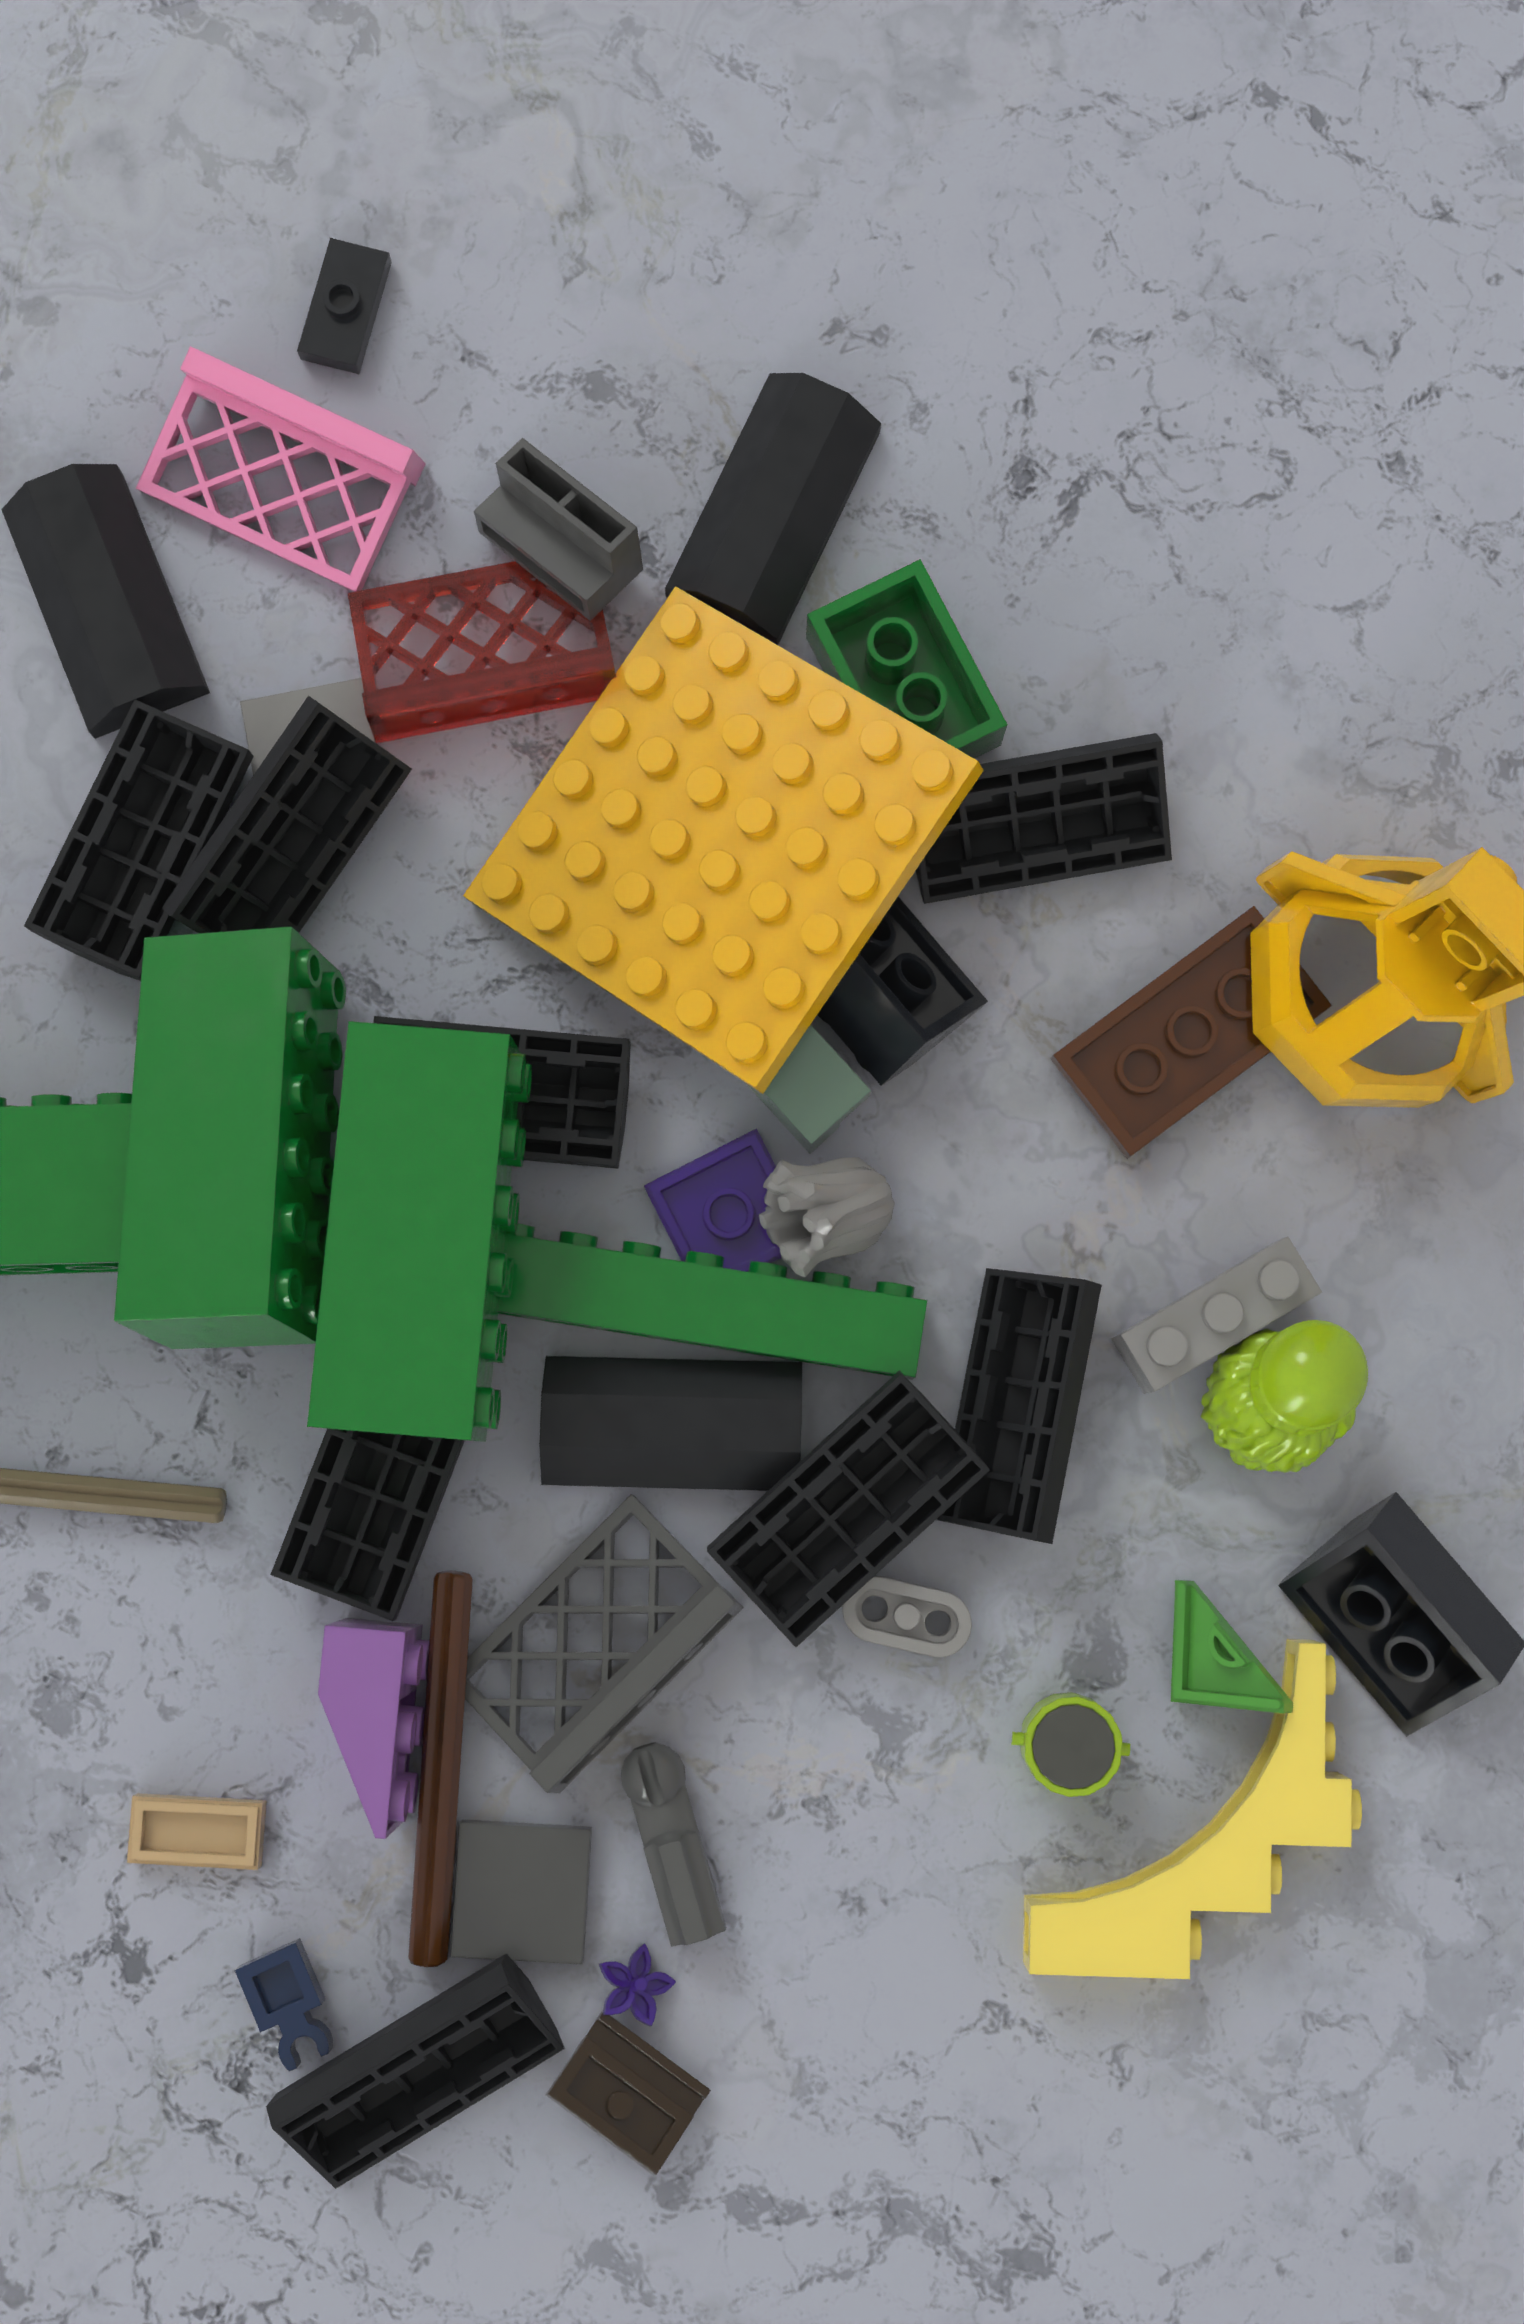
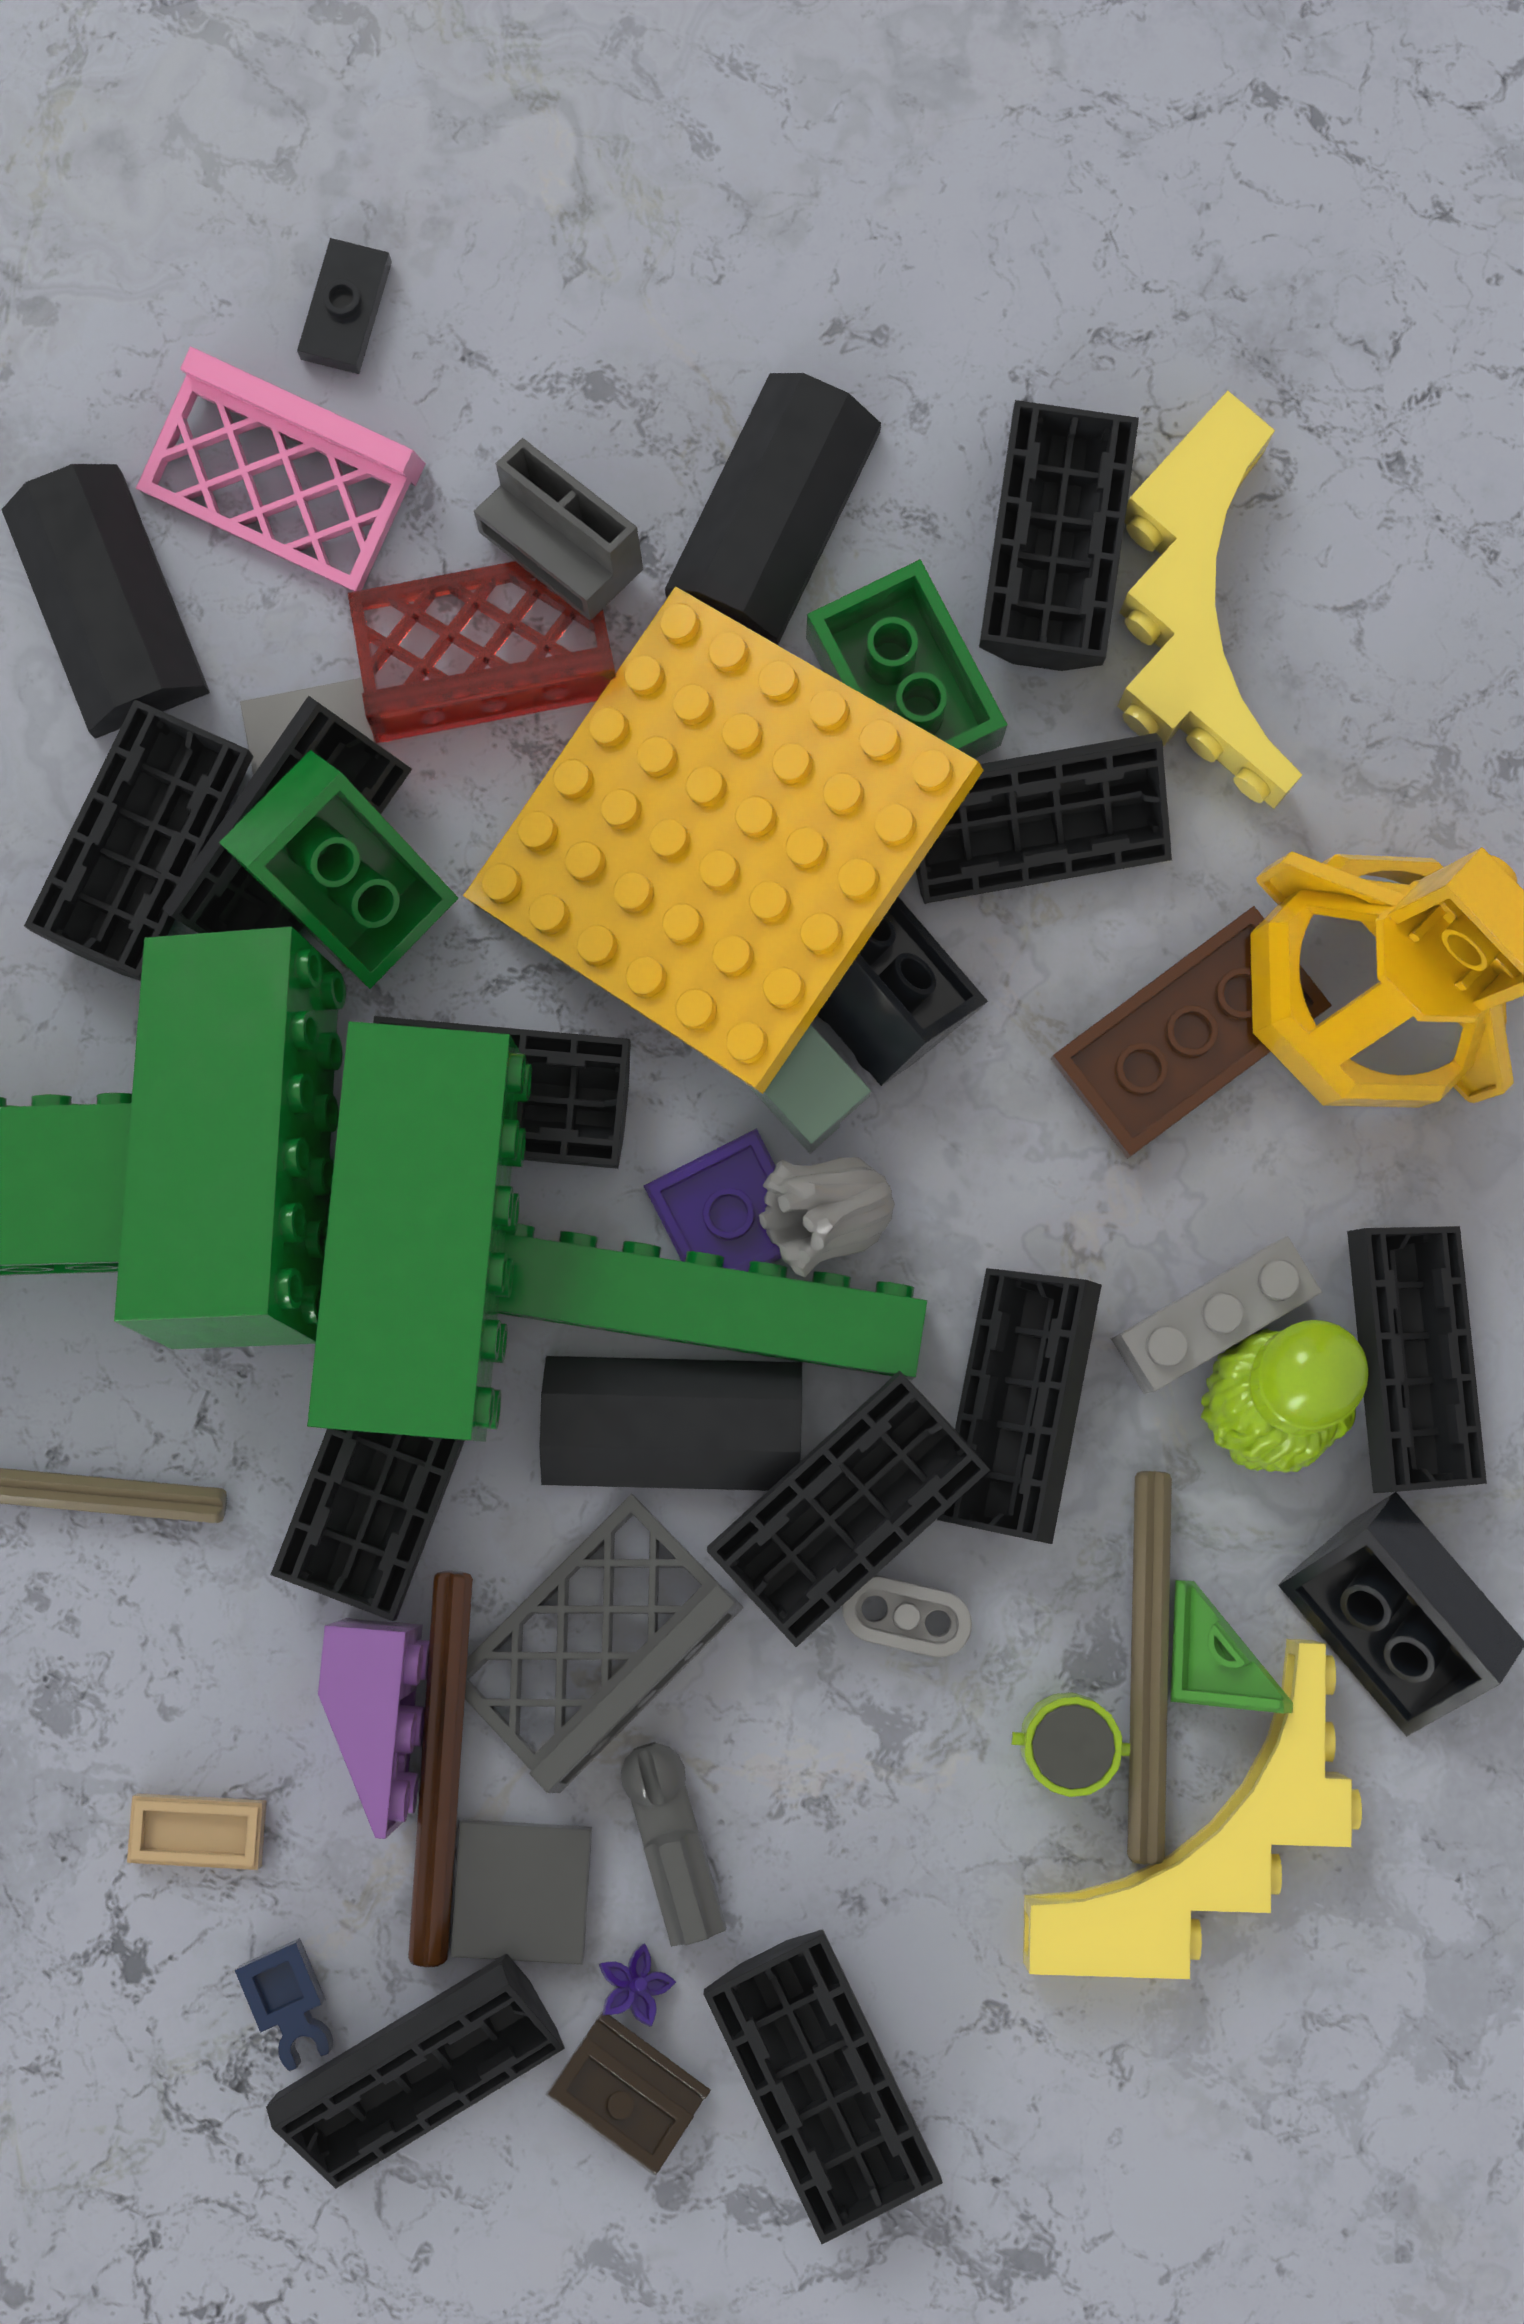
none -> green brick [219,750,459,989]
none -> black piece [703,1929,943,2244]
none -> black piece [979,400,1139,671]
none -> light yellow arch [1117,390,1302,809]
none -> dark tan axle [1127,1471,1172,1865]
none -> black piece [1347,1226,1487,1493]

